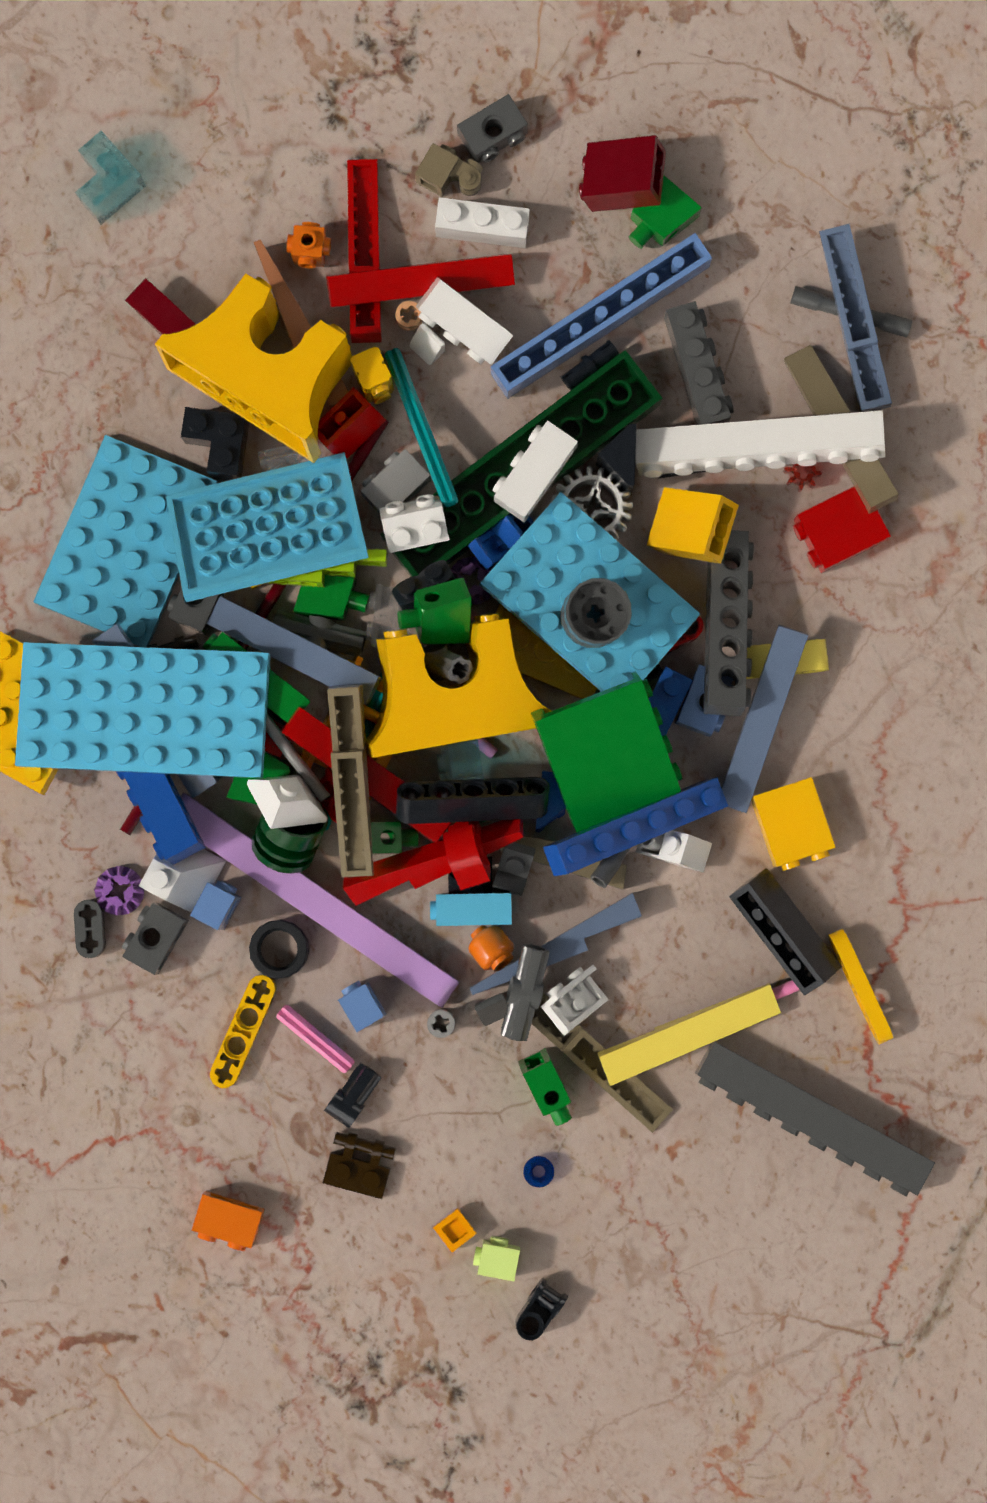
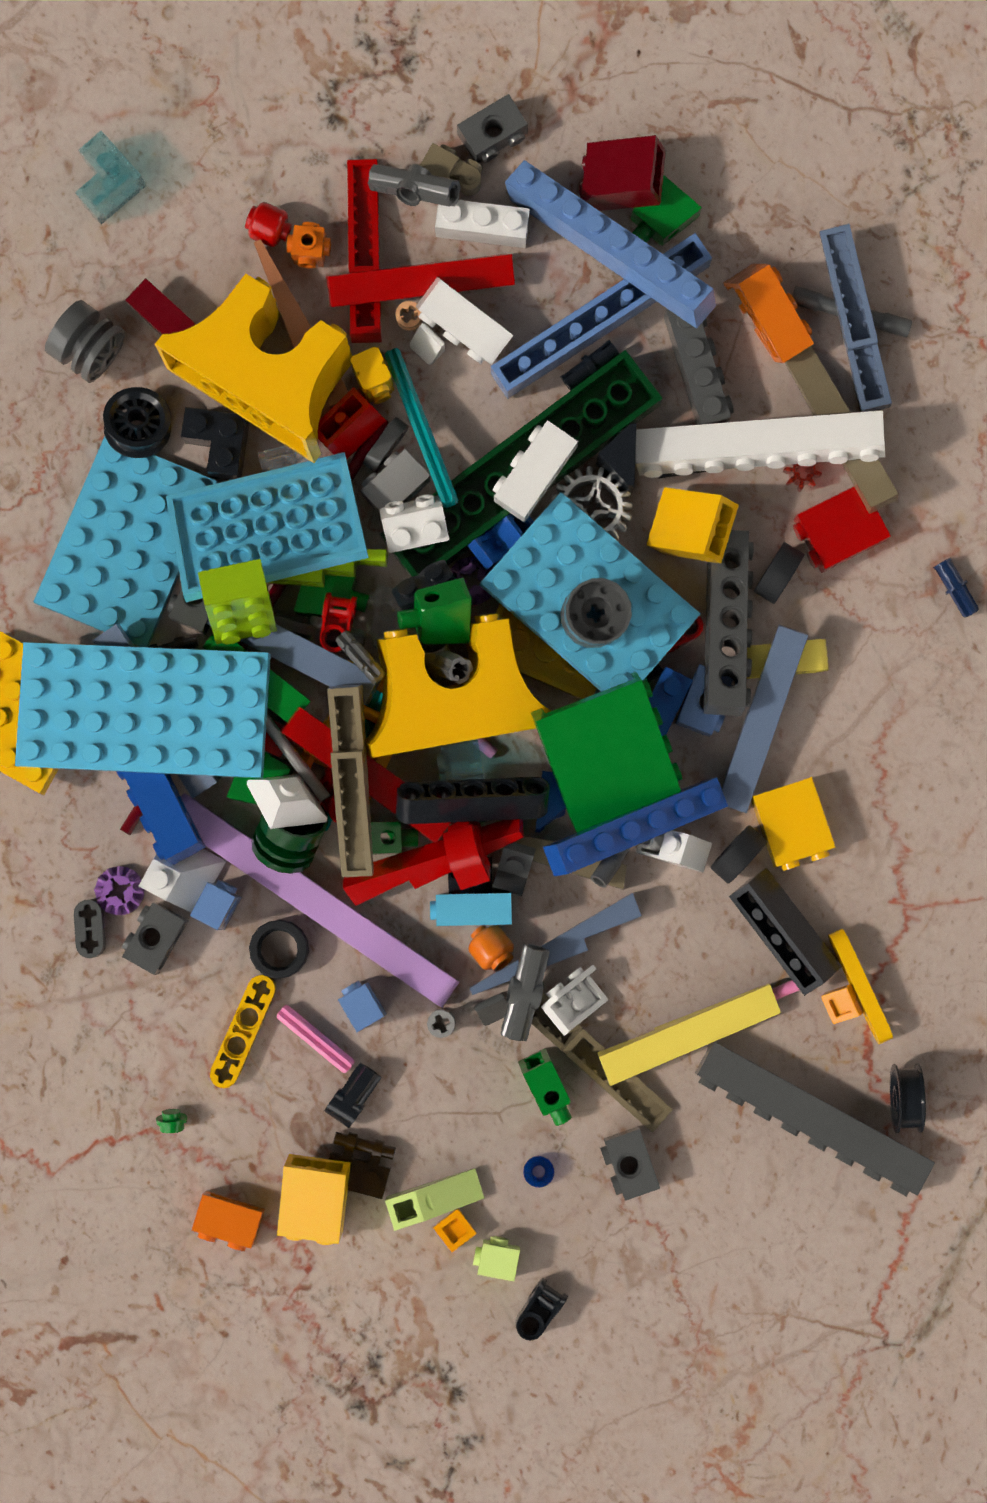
none -> dark grey wheel [45,300,126,383]
none -> black wheel [103,387,171,458]
none -> green plate [156,1109,187,1133]
none -> lime brick [198,559,277,645]
none -> red head [245,202,292,247]
none -> yellow brick [277,1154,350,1245]
none -> red piece [320,592,357,653]
none -> dark grey axle [336,631,385,684]
none -> dark grey beam [363,417,409,472]
none -> dark grey piece [368,164,461,207]
none -> yellowish green slope [385,1168,485,1231]
none -> medium blue brick [505,160,716,329]
none -> dark grey brick [600,1127,660,1201]
none -> black tyre [710,825,767,884]
none -> orange wedge [723,264,814,363]
none -> black tyre [754,542,805,604]
none -> light orange plate [821,984,864,1024]
none -> black wheel [889,1063,926,1133]
none -> dark blue axle [933,557,979,618]

